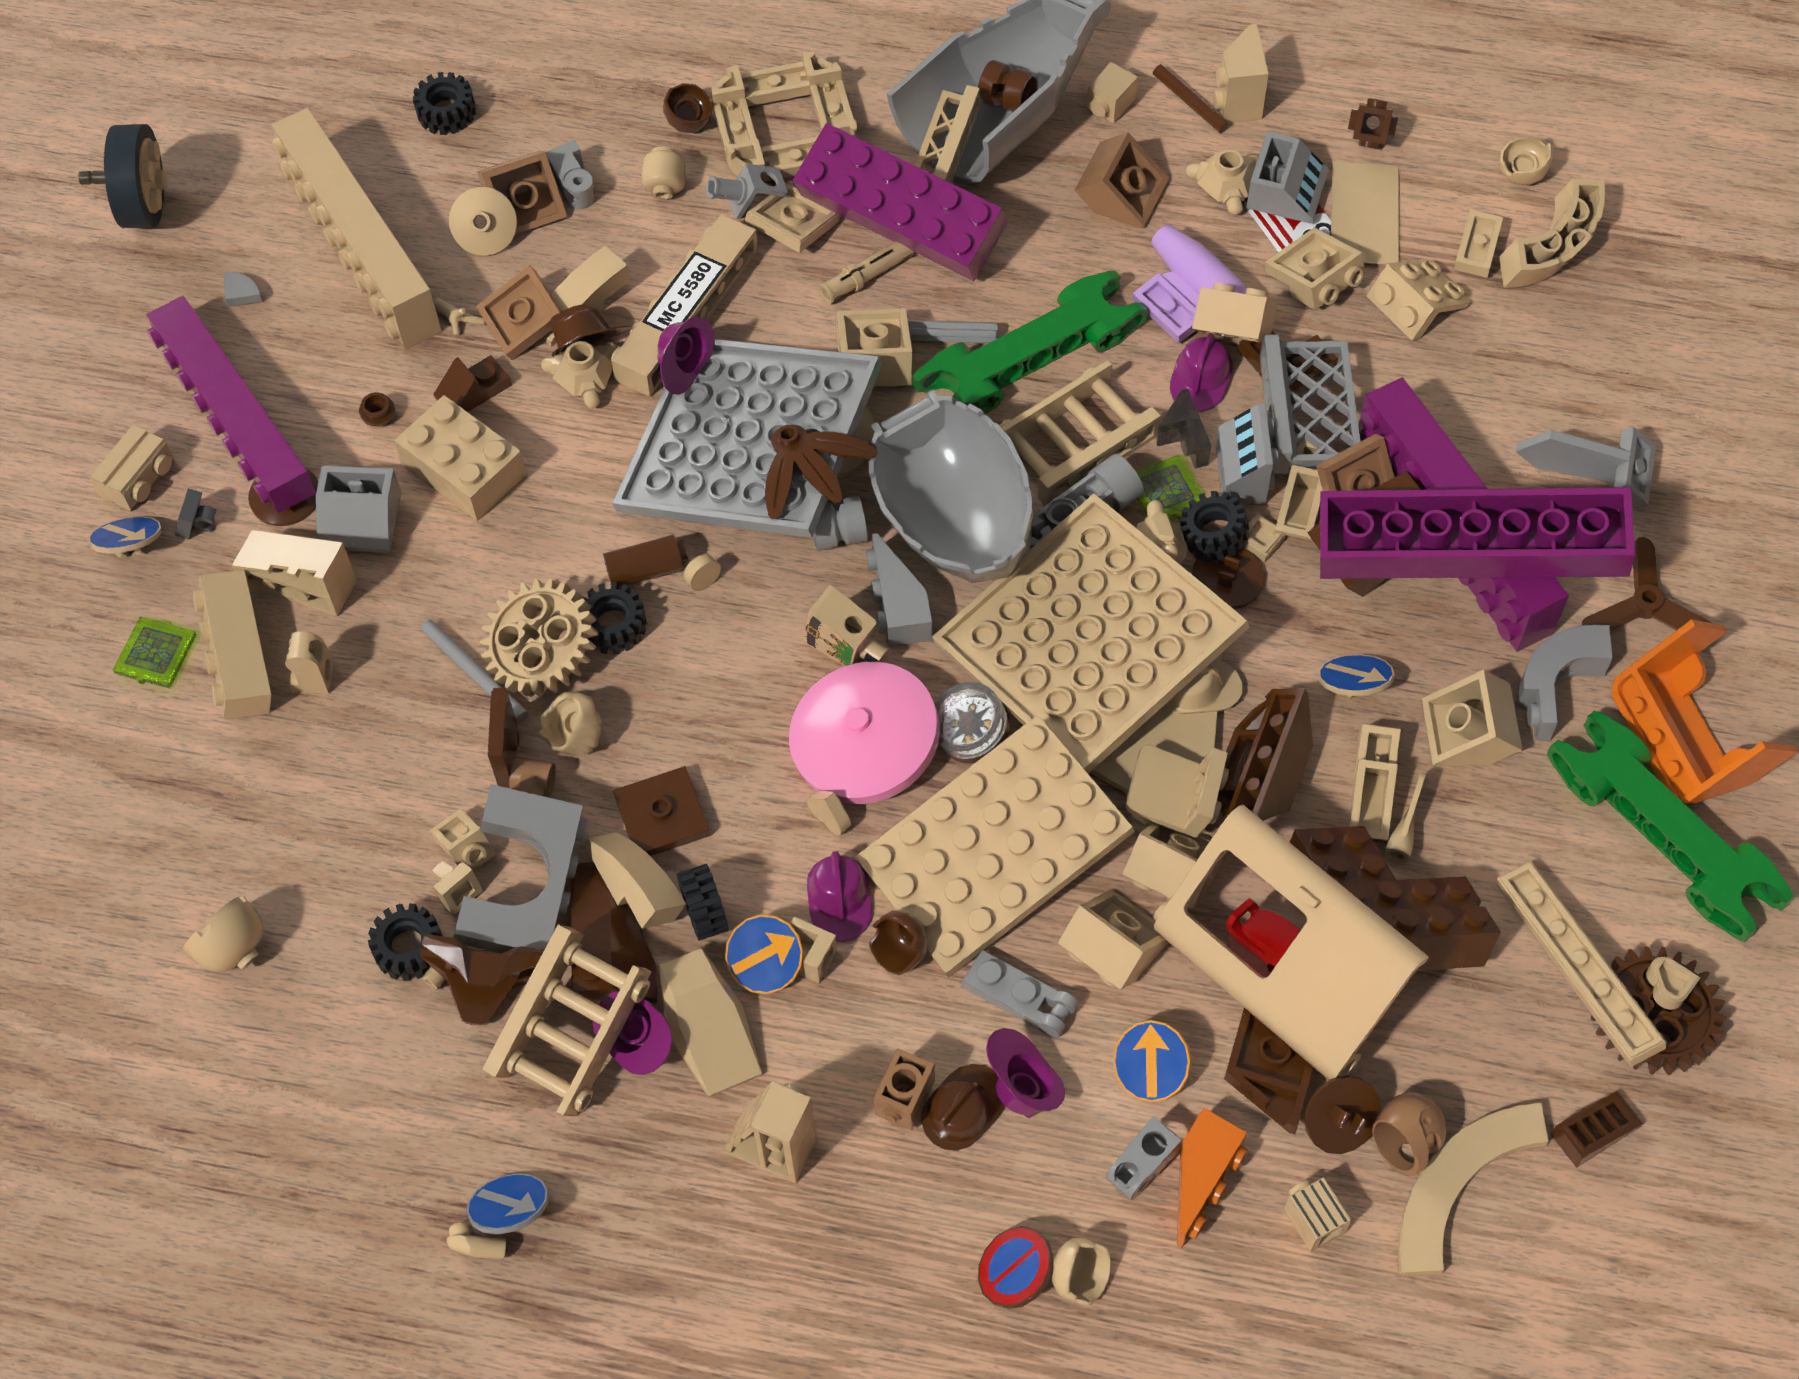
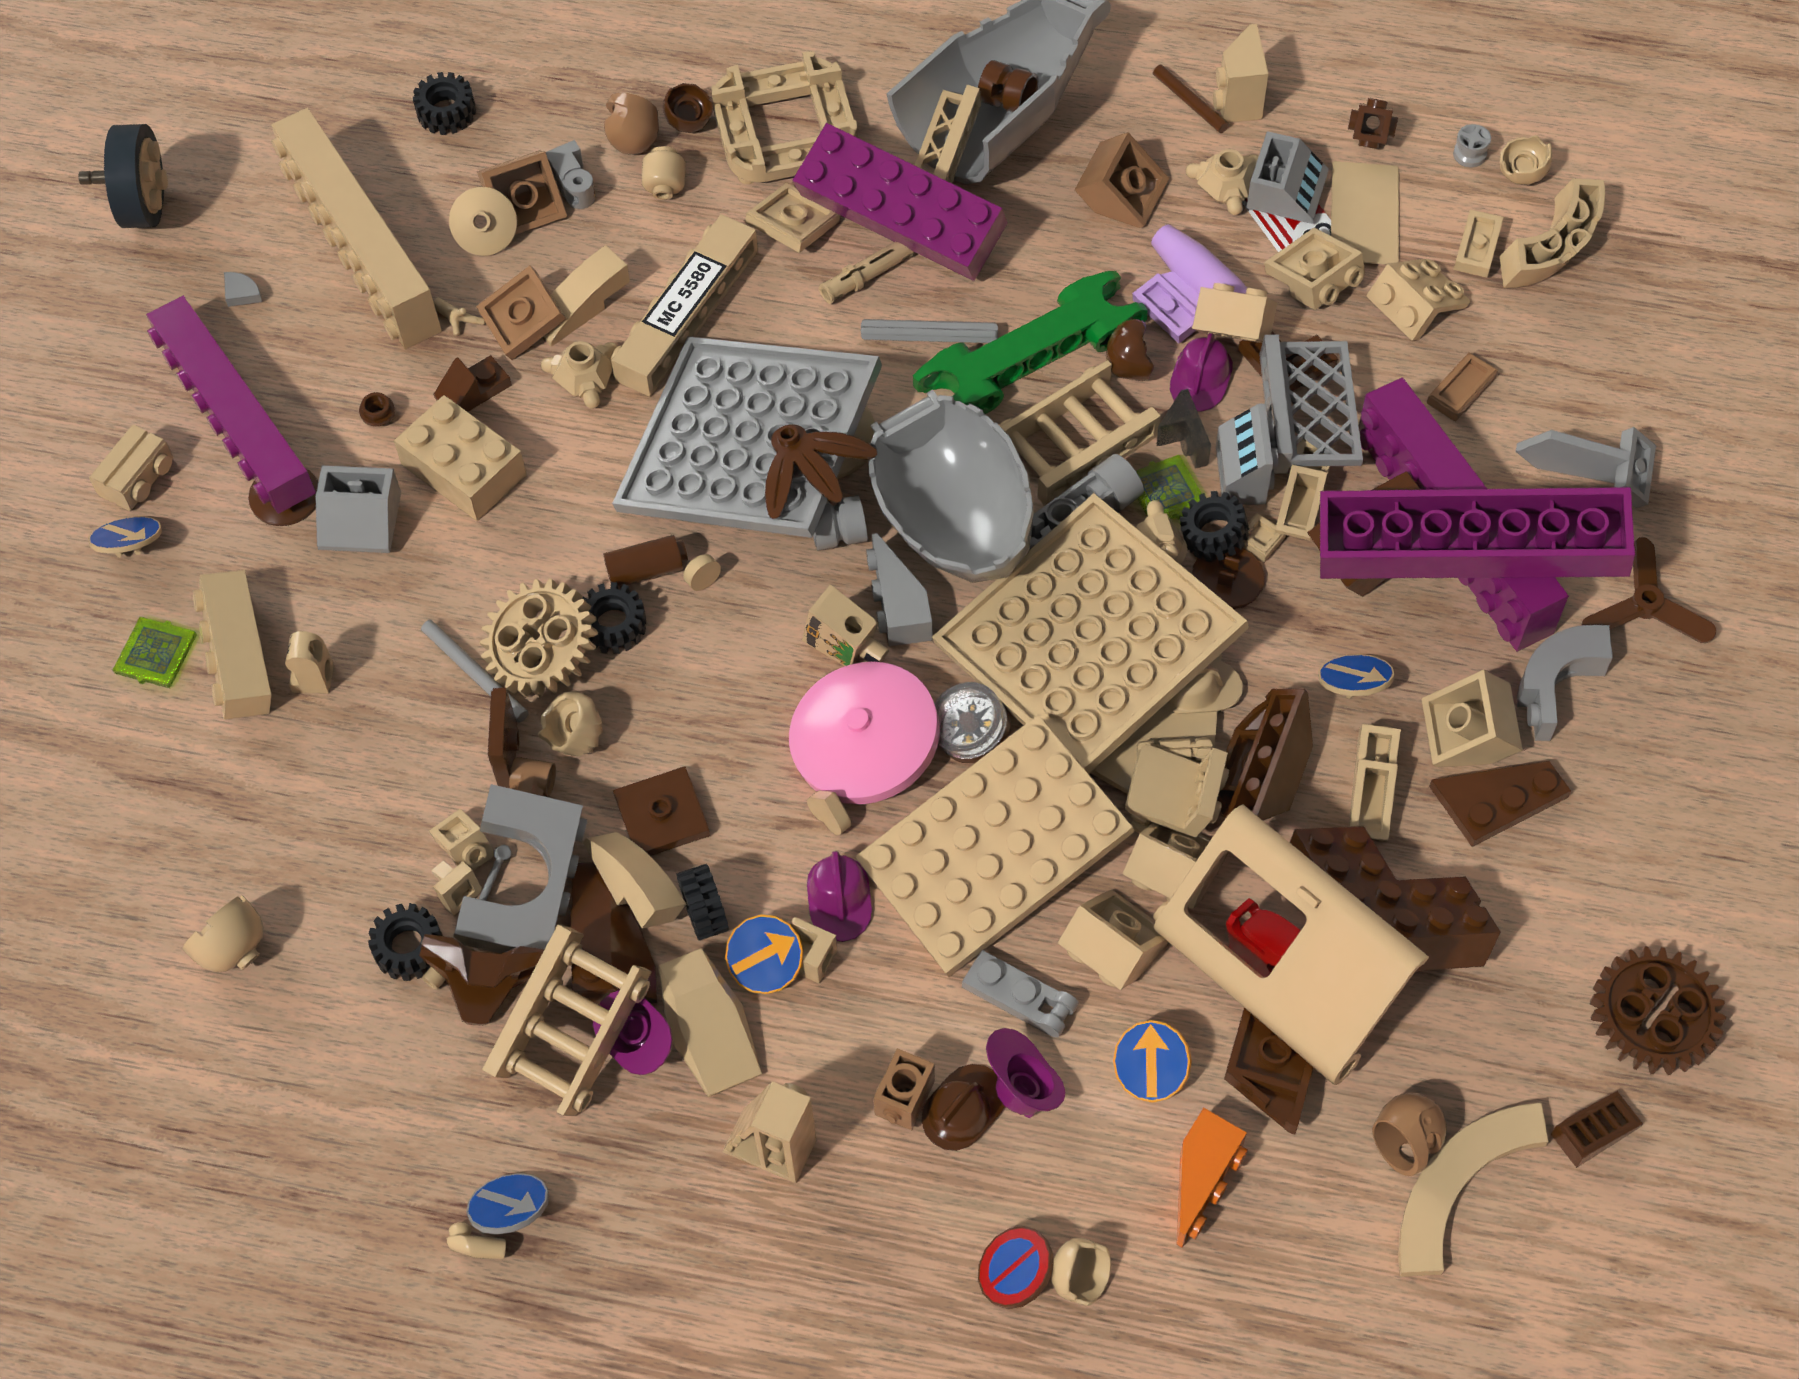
dark grey tile [175,488,217,539] -> none
tan wedge [232,530,357,616] -> none
reddish brown piece [551,305,632,356] -> none
magenta piece [657,316,715,395] -> none
light grey bracket [706,164,788,219] -> none
tan slope [836,308,912,387] -> none
reddish brown hair [869,910,928,975] -> none
tan brick [1087,62,1138,123] -> none
light grey leg [1106,1116,1182,1200] -> none
tan brick [1284,1177,1351,1252] -> none
reddish brown piece [1304,1075,1381,1154] -> none
medium nougat tile [1316,434,1394,491] -> none
tan piece [1384,773,1426,863] -> none
tan tile [1497,861,1666,1067] -> none
green piece [1547,710,1795,942] -> none
orange windscreen [1611,619,1798,805] -> none
tan tile [1646,956,1700,1010] -> none
none -> light grey hinge [479,845,511,901]
none -> medium nougat helmet [604,93,659,155]
none -> reddish brown hair [1106,319,1154,381]
none -> tan axle [1137,738,1212,761]
none -> medium nougat tile [1427,352,1498,422]
none -> reddish brown wing [1429,761,1571,847]
none -> light grey wheel [1453,124,1491,168]

